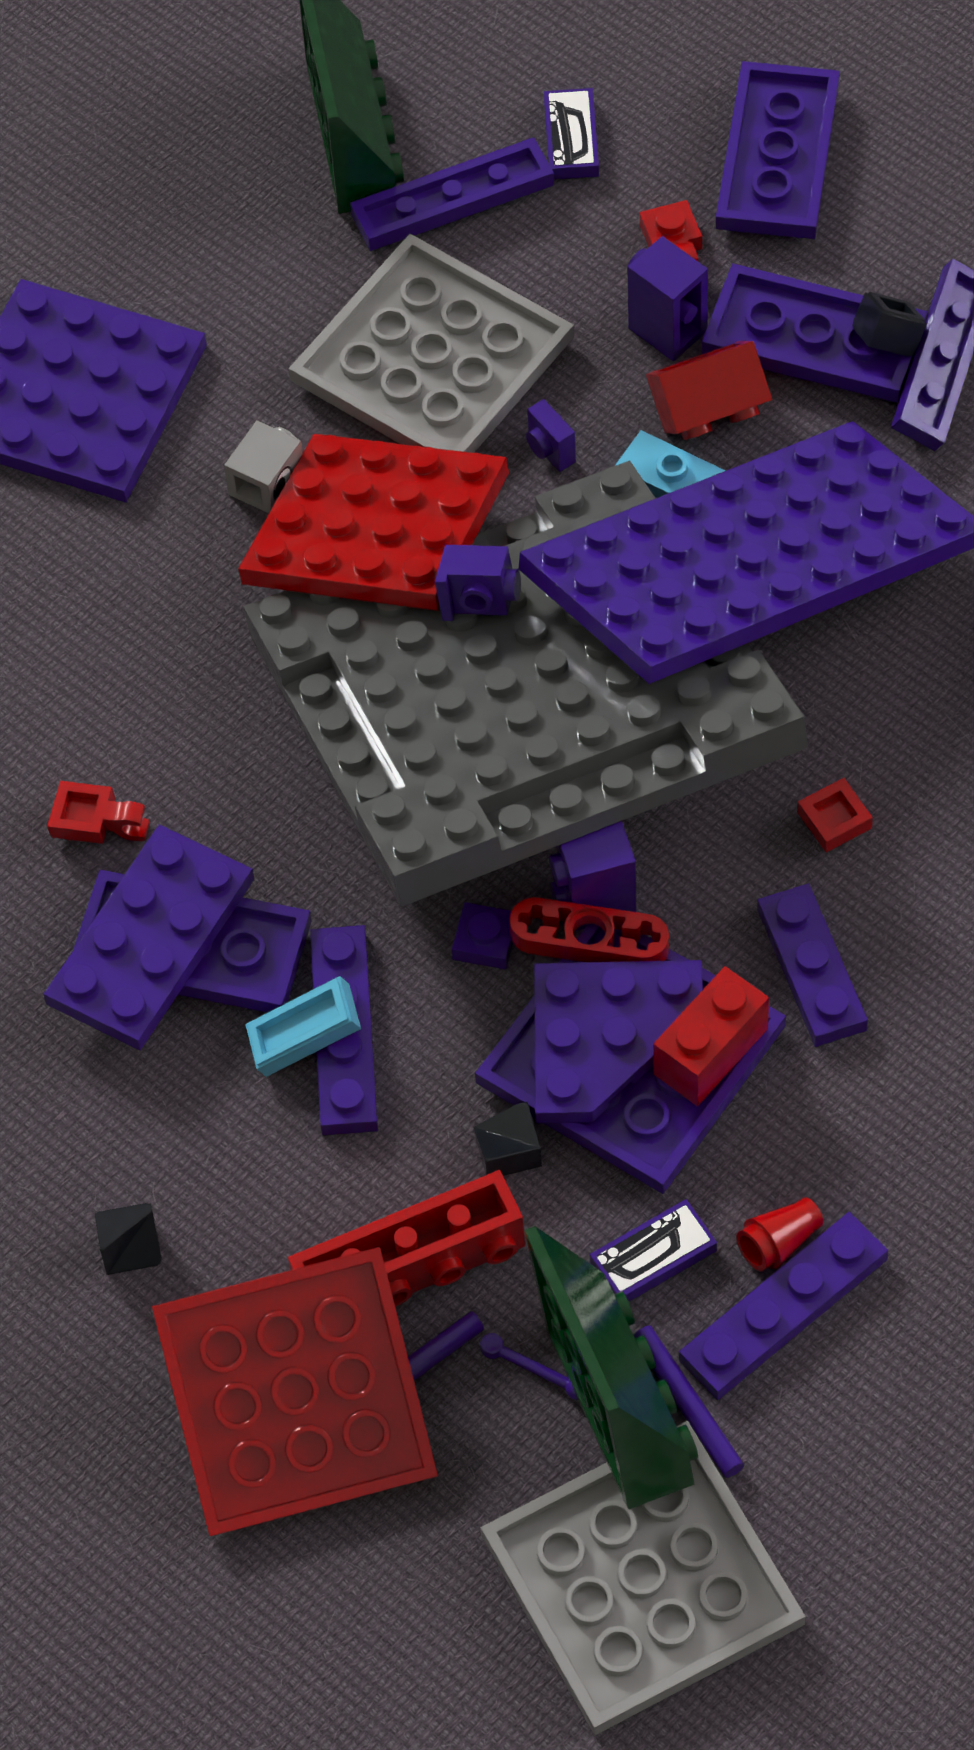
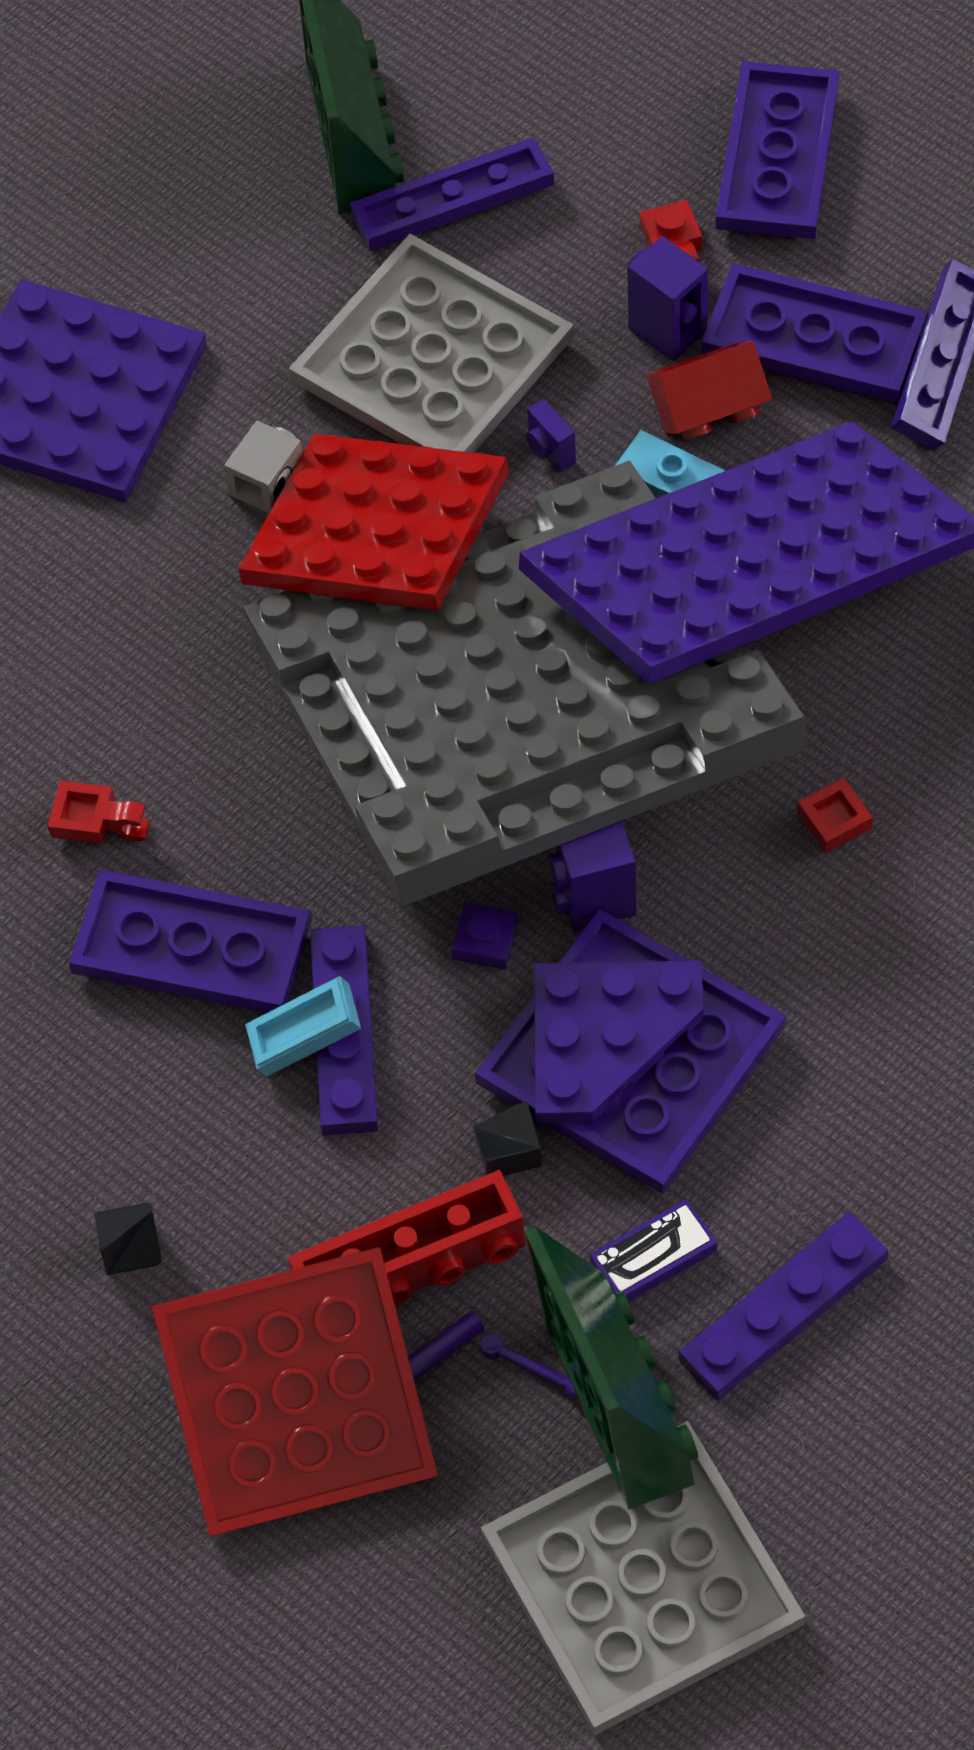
dark purple plate [43,824,254,1051] -> none
dark purple brick [435,545,521,621] -> none
red beam [510,897,669,962] -> none
tile [544,88,599,179] -> none
dark purple bar [633,1325,744,1478] -> none
red brick [653,966,769,1107] -> none
red cone [736,1197,824,1271] -> none
dark purple plate [757,883,868,1047] -> none
black slope [852,291,927,357] -> none

